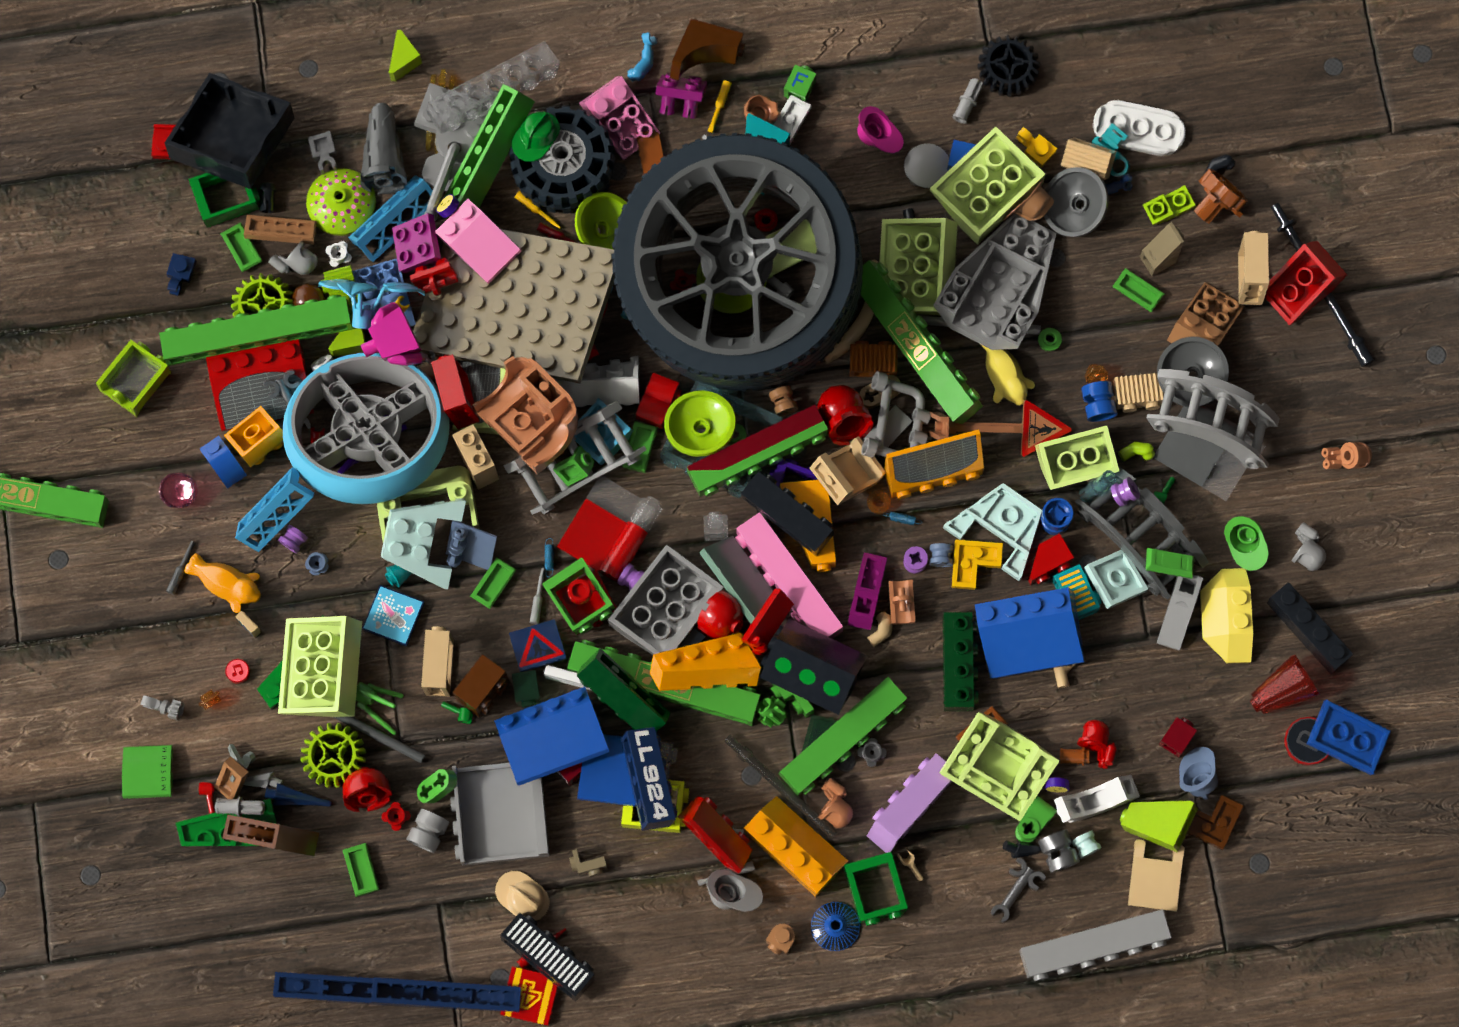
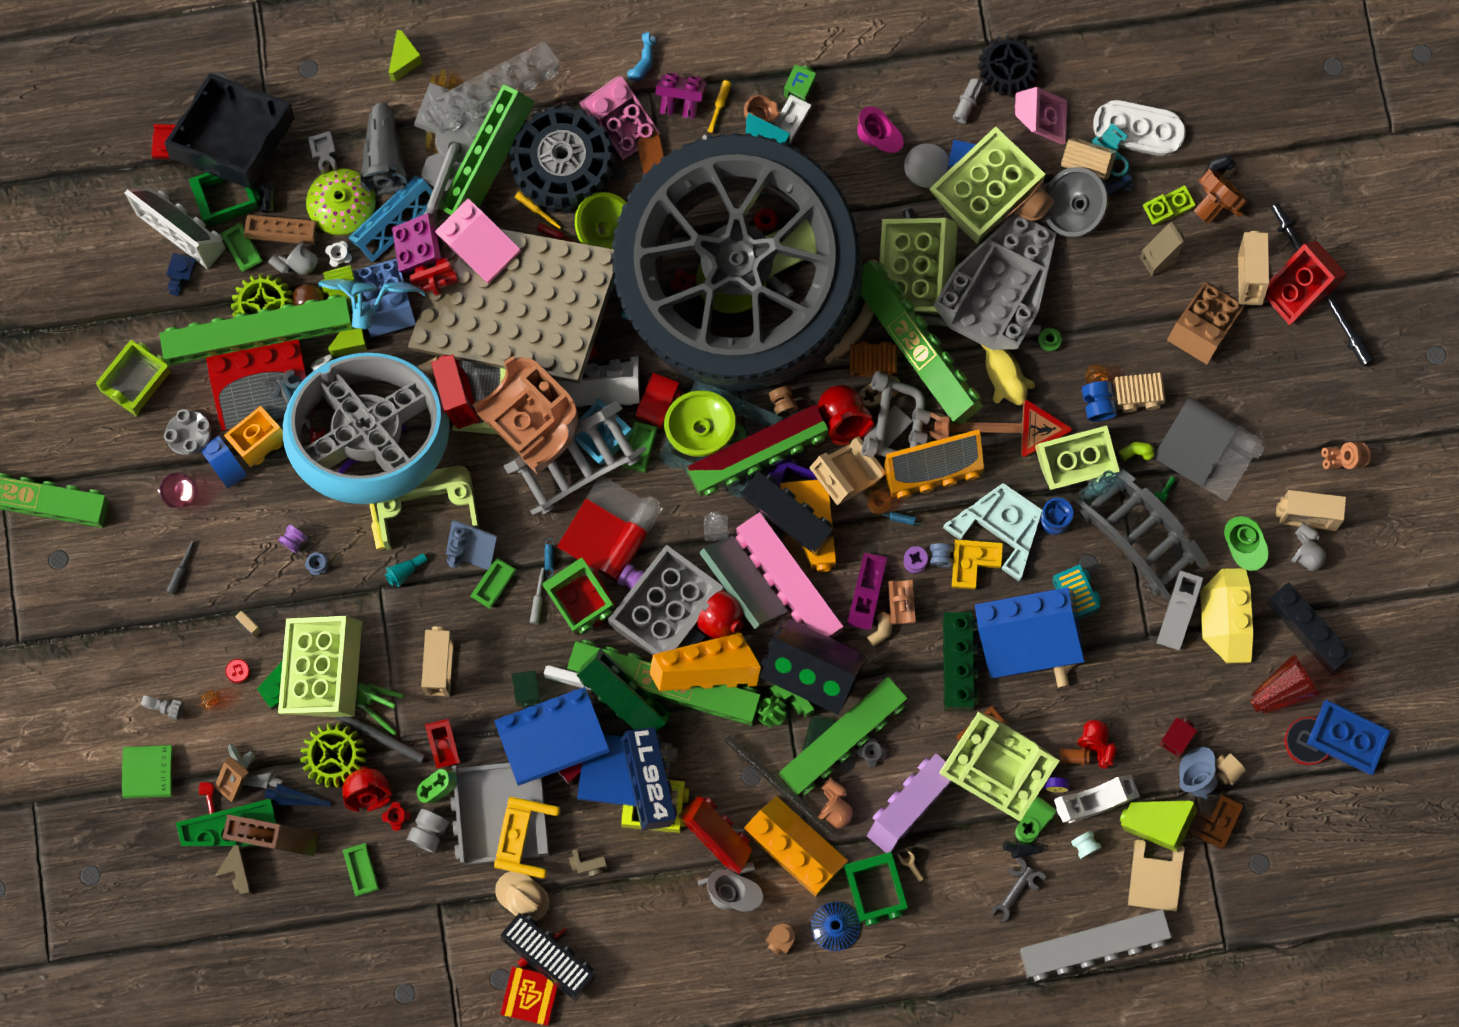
light orange animal [184,553,261,613] -> none
light grey axle [215,797,265,817] -> none
dark azure fence [235,467,314,552] -> none
dark blue slope [273,972,521,1012] -> none
dark pink torso [361,296,436,366] -> none
medium azure tile [362,585,425,647] -> none
light aqua wing [381,498,466,589] -> none
dark purple tile [436,194,459,218] -> none
green hand [441,701,473,724] -> none
tan window [452,424,499,490] -> none
reddish brown brick [453,654,509,718] -> none
dark blue piece [509,619,566,672] -> none
green piece [512,112,560,162] -> none
bright green bracket [553,446,594,486] -> none
red tile [567,579,592,605] -> none
reddish brown arch [670,18,746,80] -> none
red hinge [741,588,794,655] -> none
yellow plate [1016,127,1057,168] -> none
red slope [1028,533,1074,585] -> none
flat silver wheel [1038,829,1080,873] -> none
light aqua plate [1084,550,1148,609] -> none
medium lavender wheel [1111,477,1140,507] -> none
bright green tile [1112,268,1164,312] -> none
light grey fence [1146,369,1280,469] -> none
bright green tile [1146,548,1194,579] -> none
dark grey dish [1157,337,1229,407] -> none
none -> white slope [124,187,226,269]
none -> light grey dish [164,409,211,455]
none -> dark tan slope [216,845,253,897]
none -> light yellow piece [370,504,385,550]
none -> red slope [425,719,460,769]
none -> yellow plate [494,796,561,878]
none -> bright pink slope [1015,87,1067,145]
none -> tan plate [1215,753,1246,785]
none -> tan window [1276,490,1346,531]

